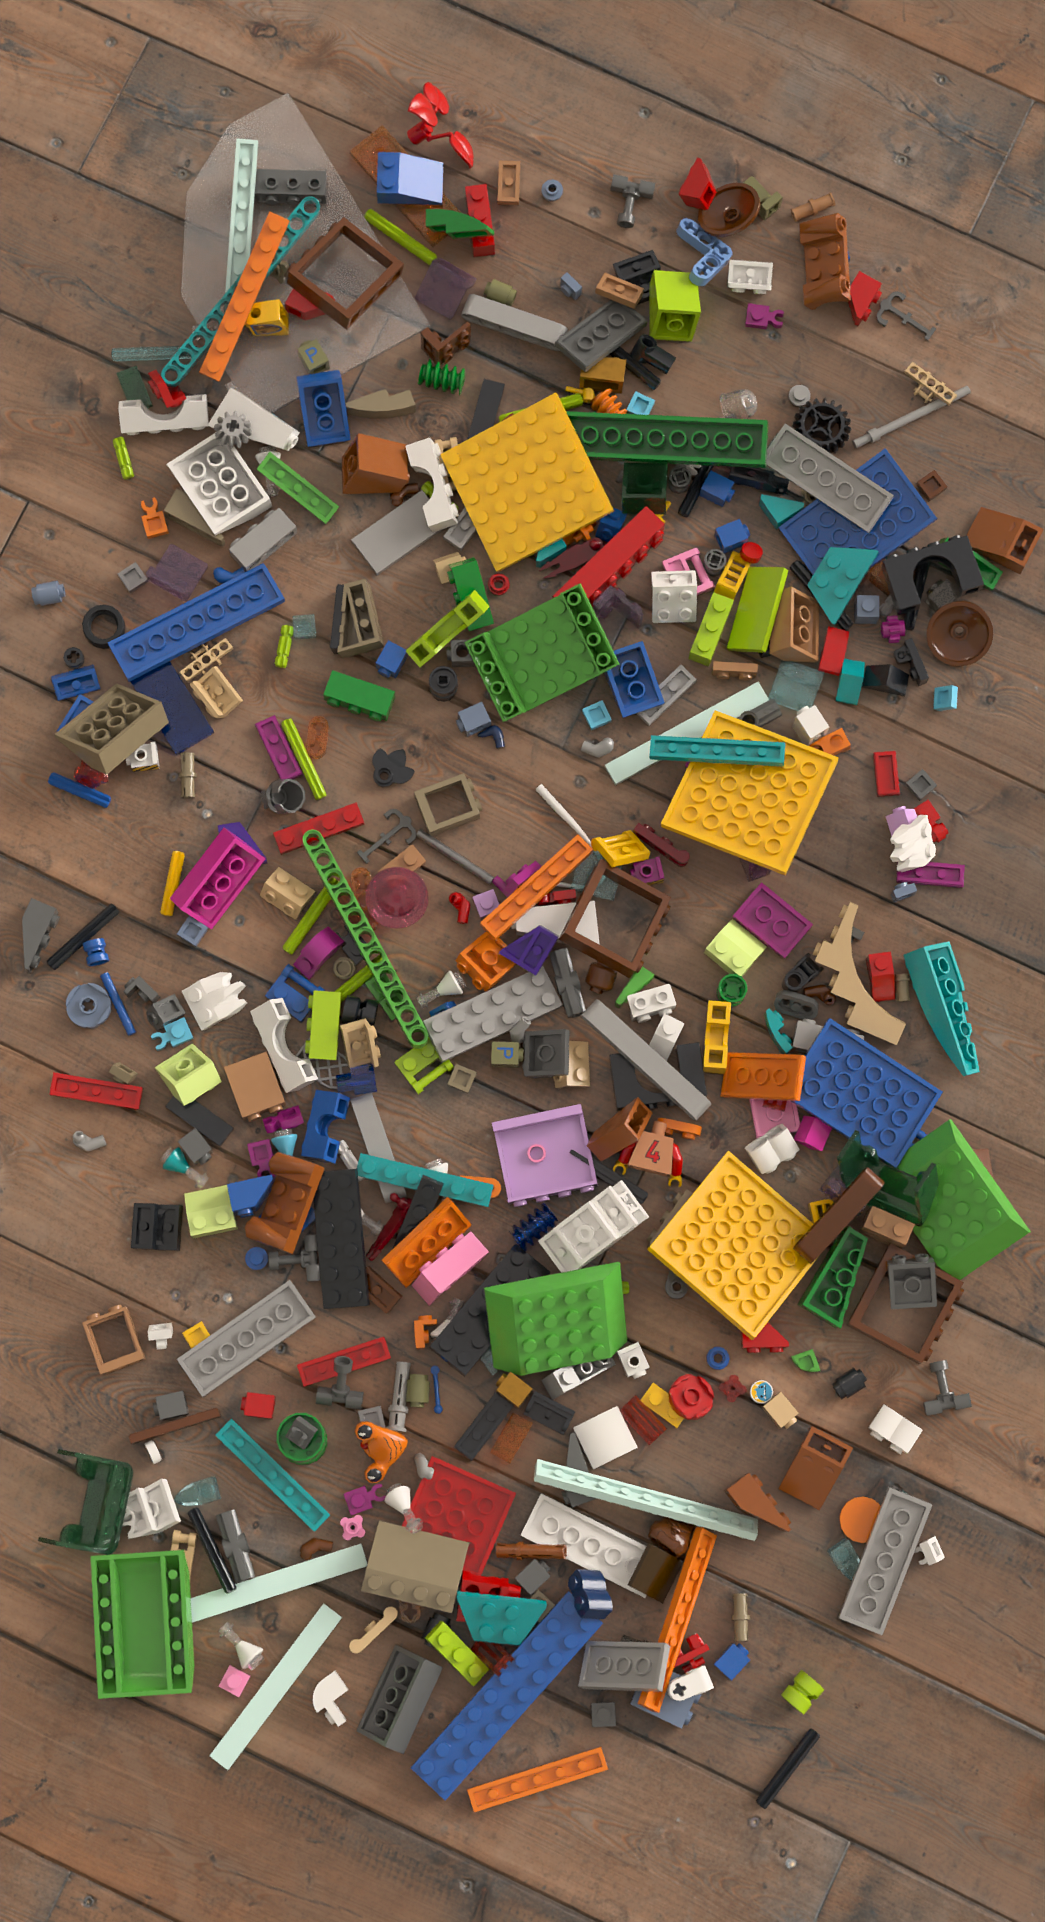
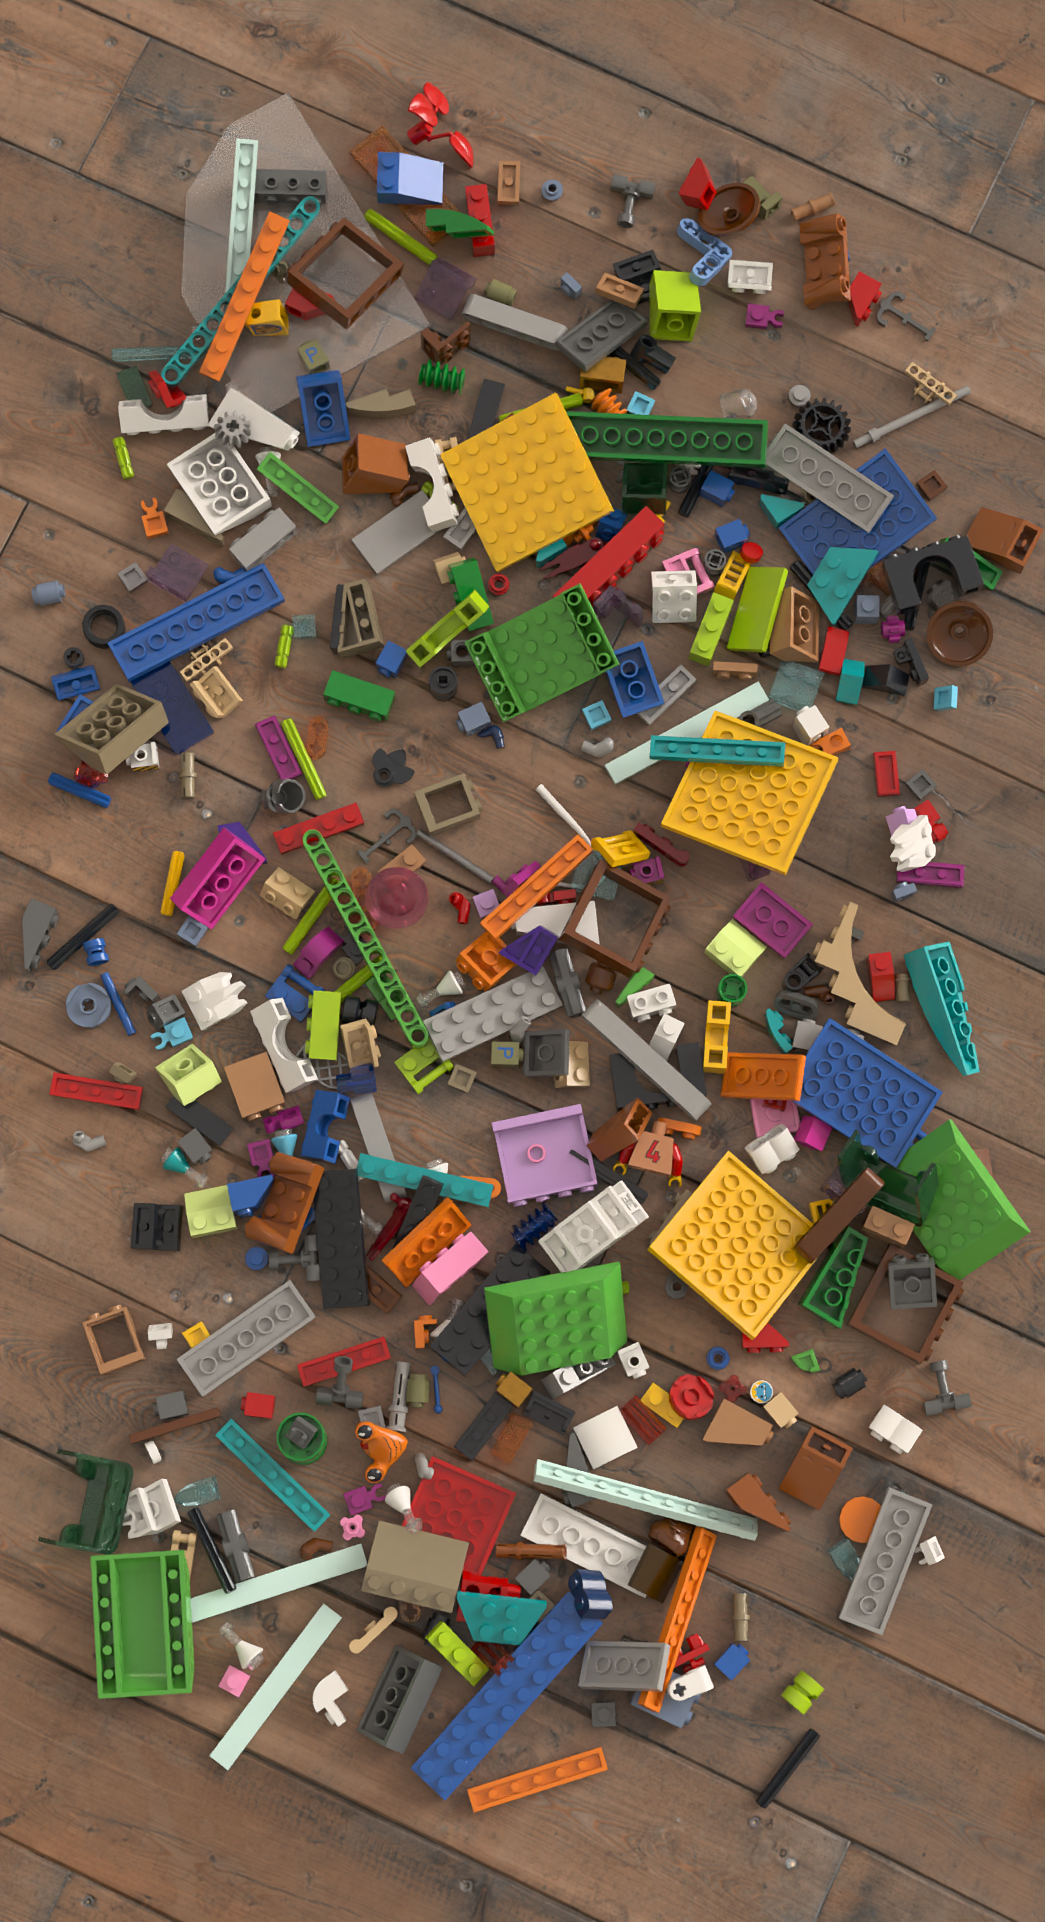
none -> medium nougat slope [702,1399,774,1446]

